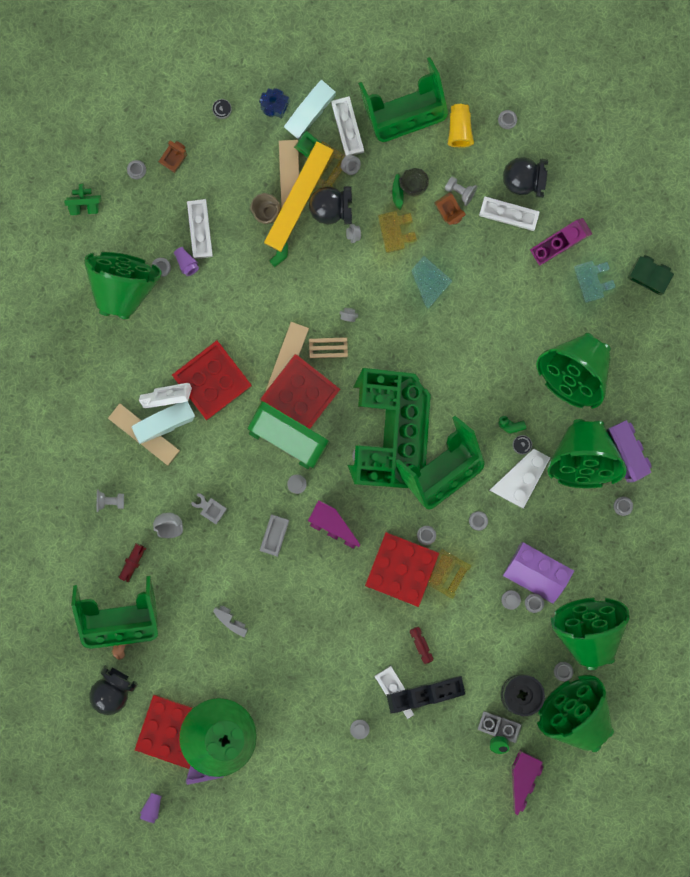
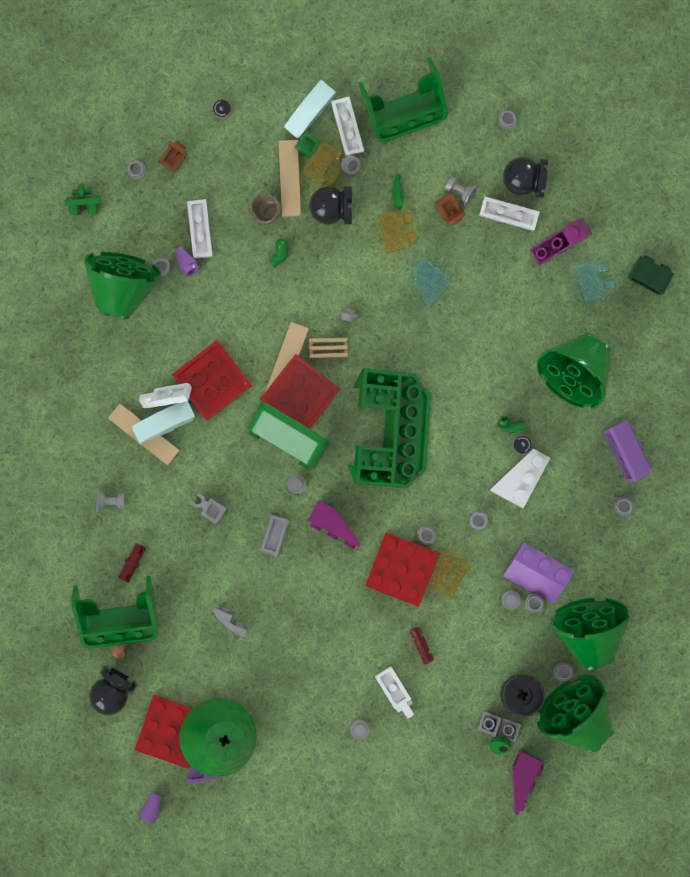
light grey hair [153,512,183,538] -> none
clear blue brick [259,88,290,119] -> none
yellow tile [264,142,334,252] -> none
light grey plate [346,224,361,243] -> none
black slope [386,676,466,714] -> none
green windscreen [395,416,485,510] -> none
clear smoke hair [399,168,429,197] -> none
yellow plant [447,104,474,147] -> none
green cone [548,419,626,489] -> none

